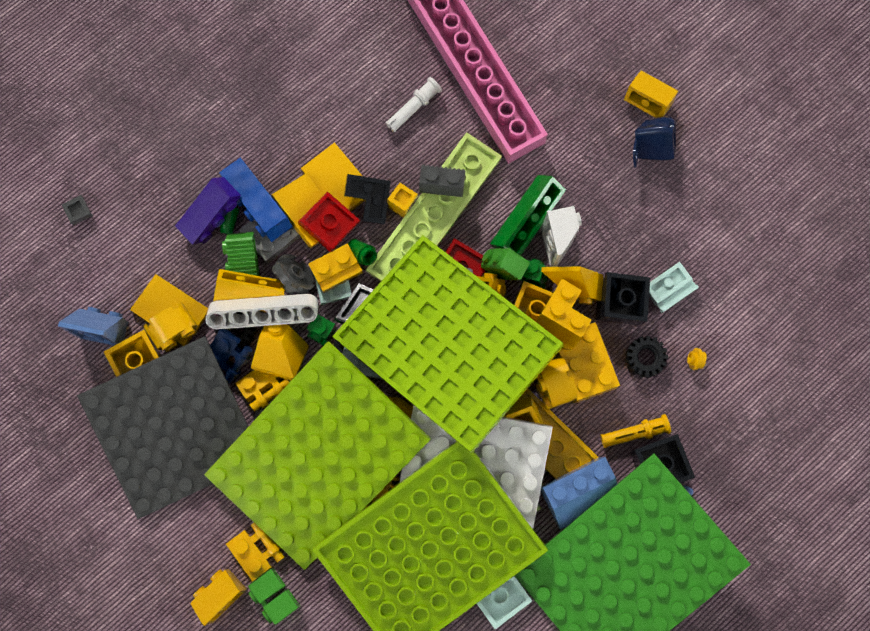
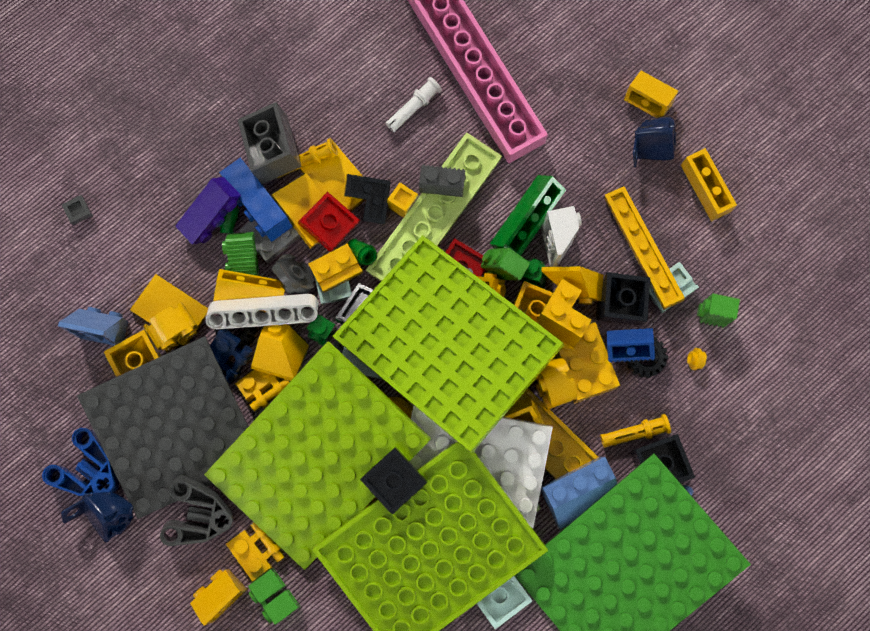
none -> blue connector [42,428,119,496]
none -> dark blue piece [61,492,133,543]
none -> dark grey connector [160,475,233,546]
none -> dark grey brick [238,102,302,184]
none -> yellow pin [277,138,338,178]
none -> black plate [360,446,428,514]
none -> yellow plate [604,186,685,310]
none -> blue brick [607,328,655,363]
none -> yellow brick [681,148,737,222]
none -> bright green brick [697,293,740,328]

